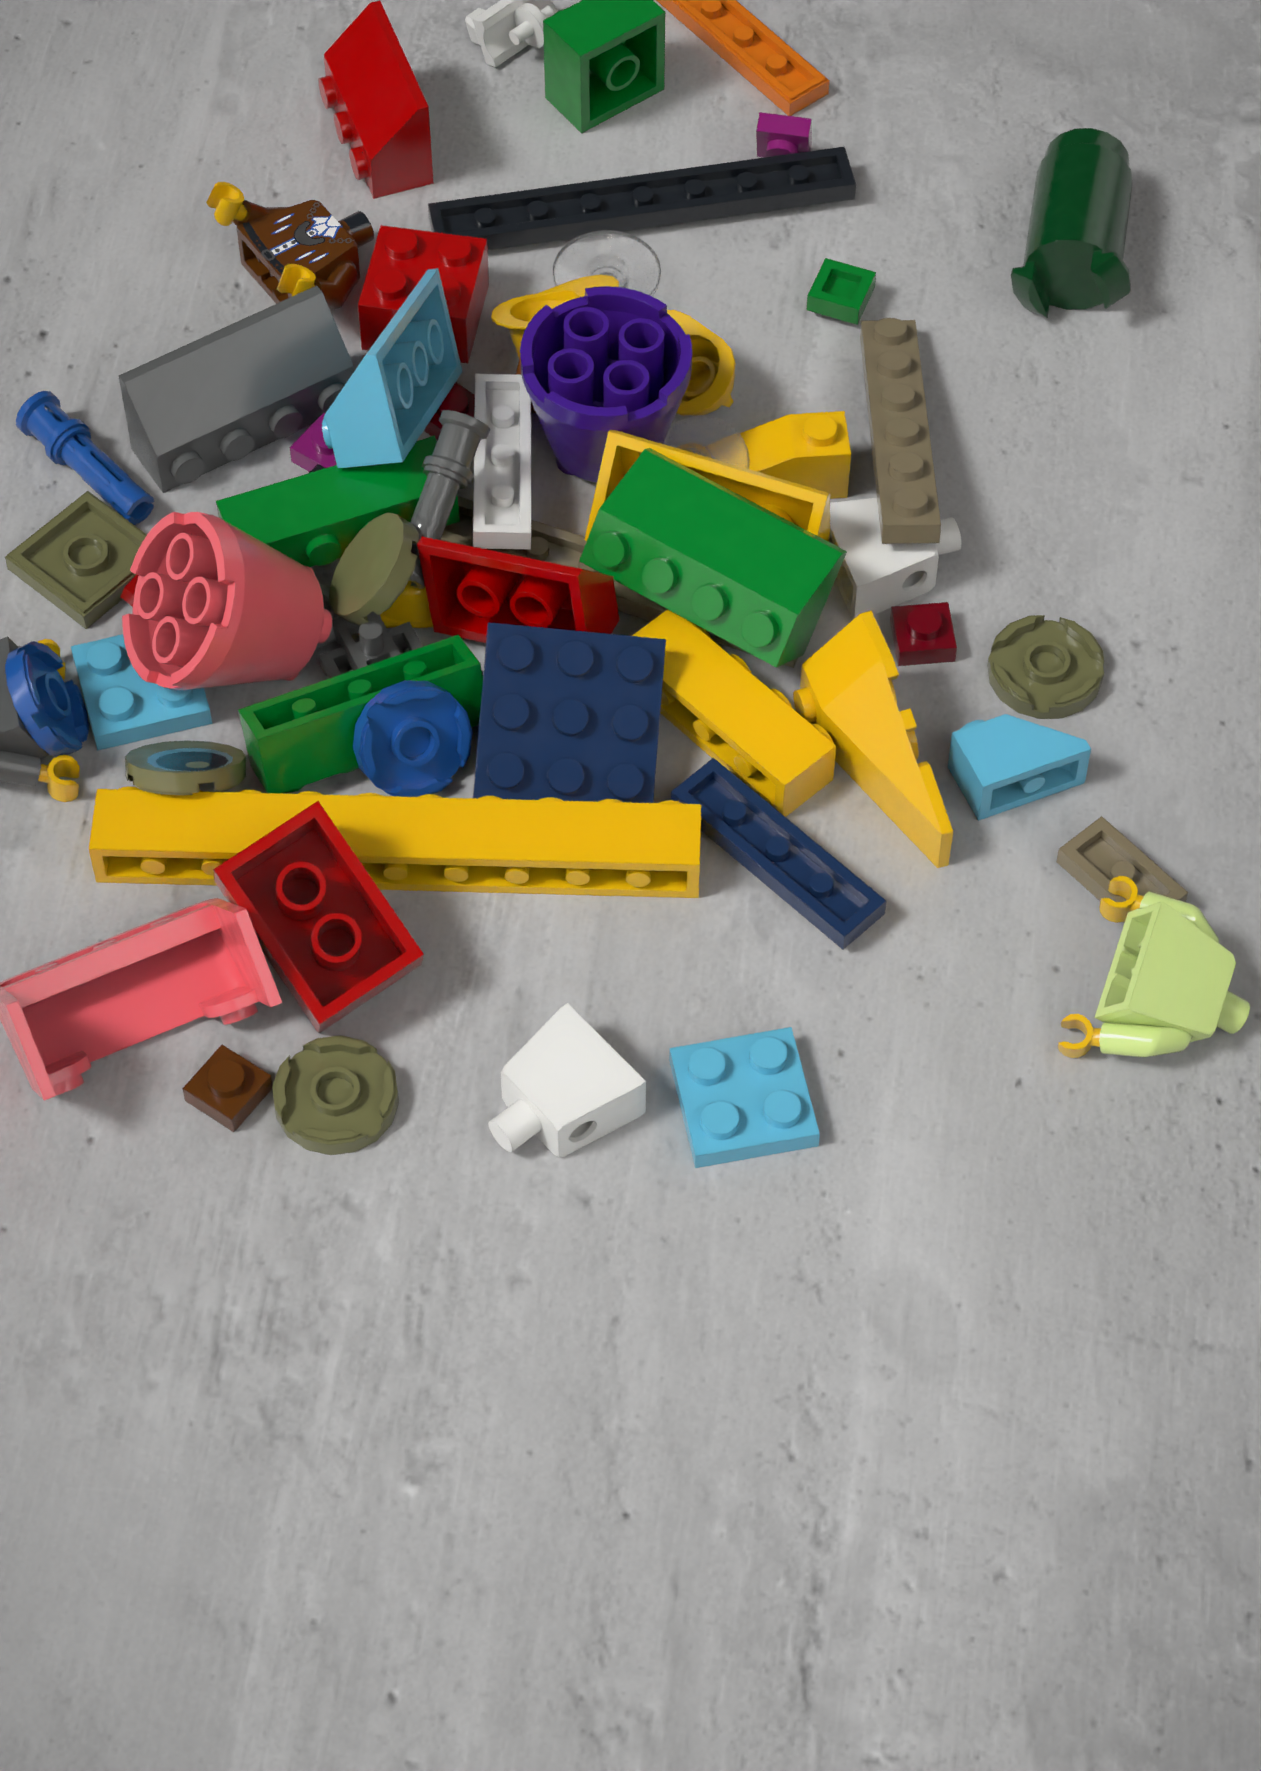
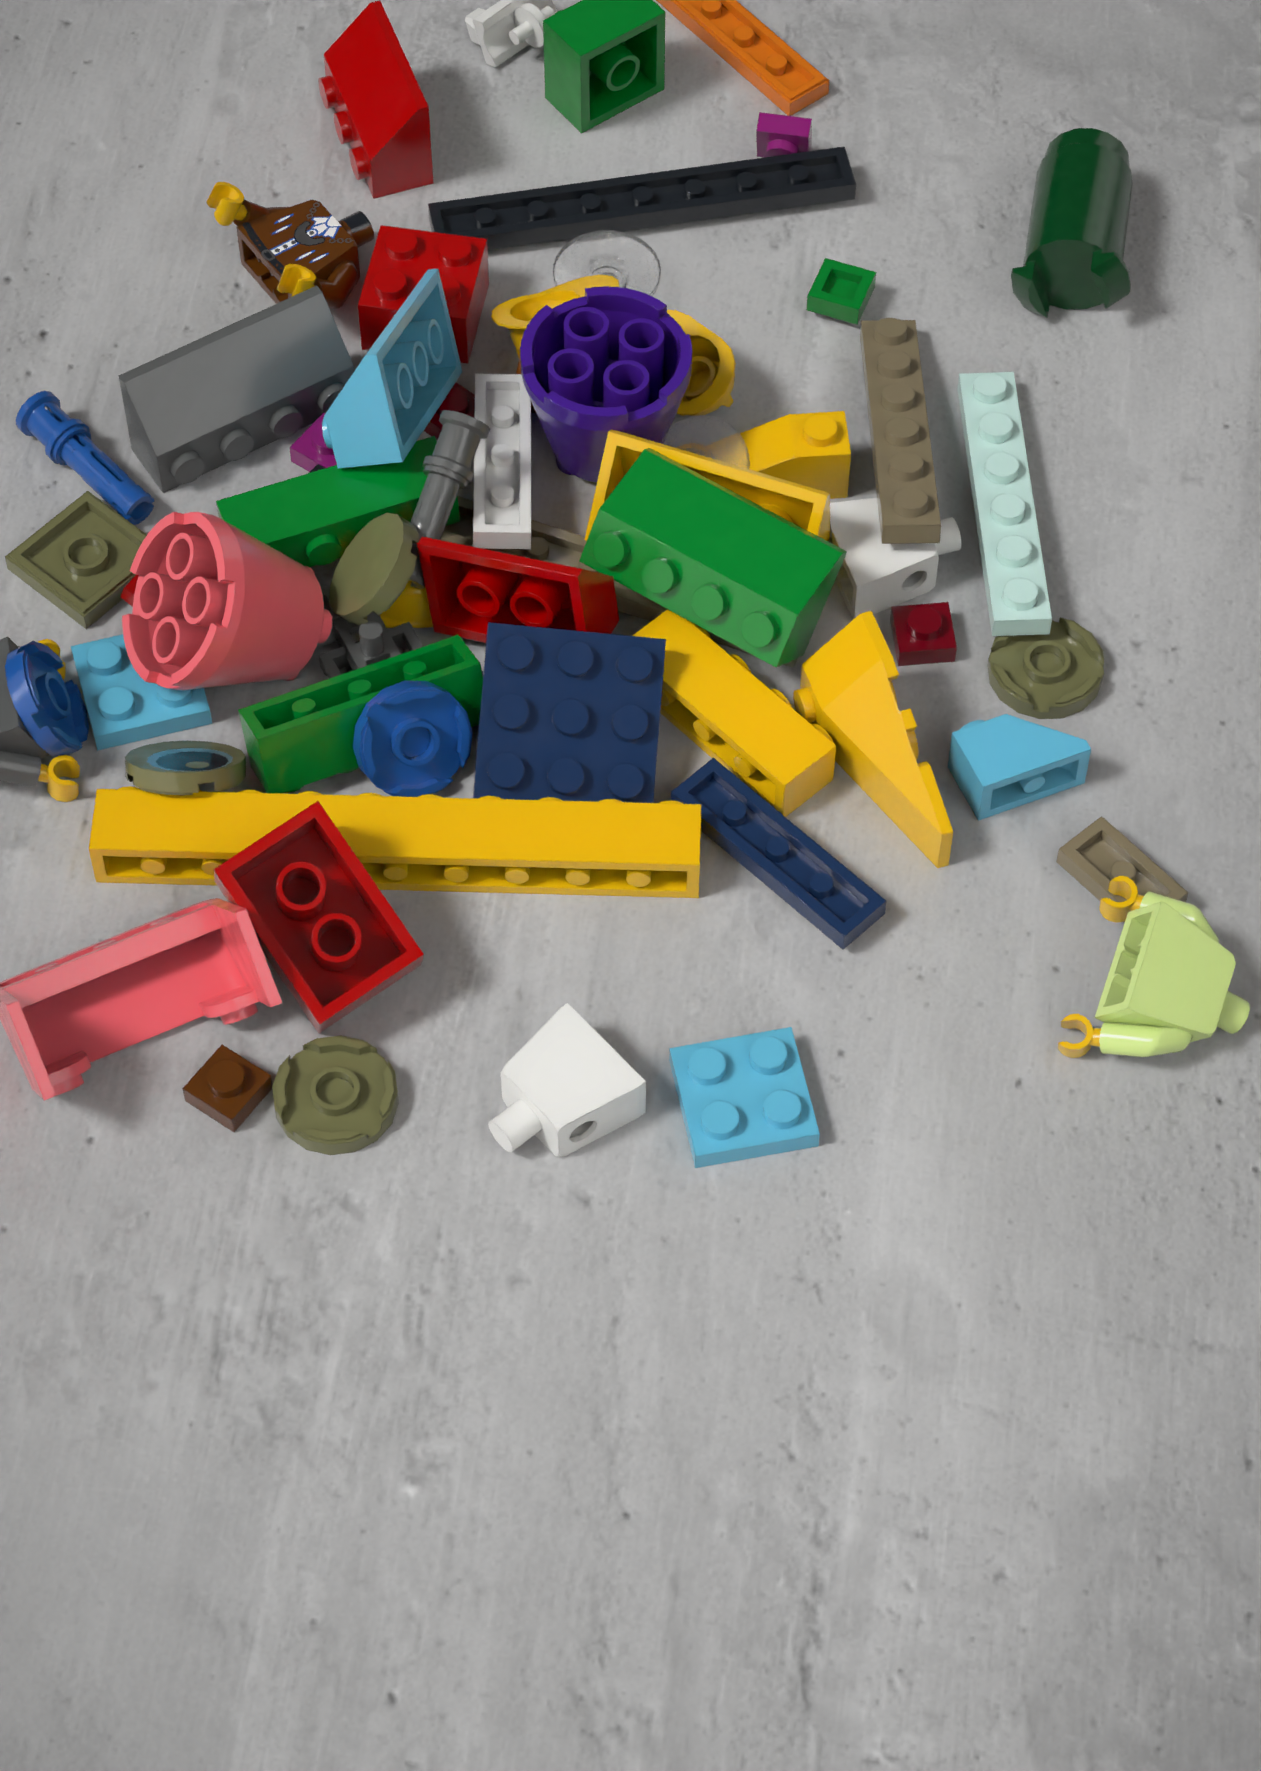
none -> light aqua plate [957,372,1052,636]

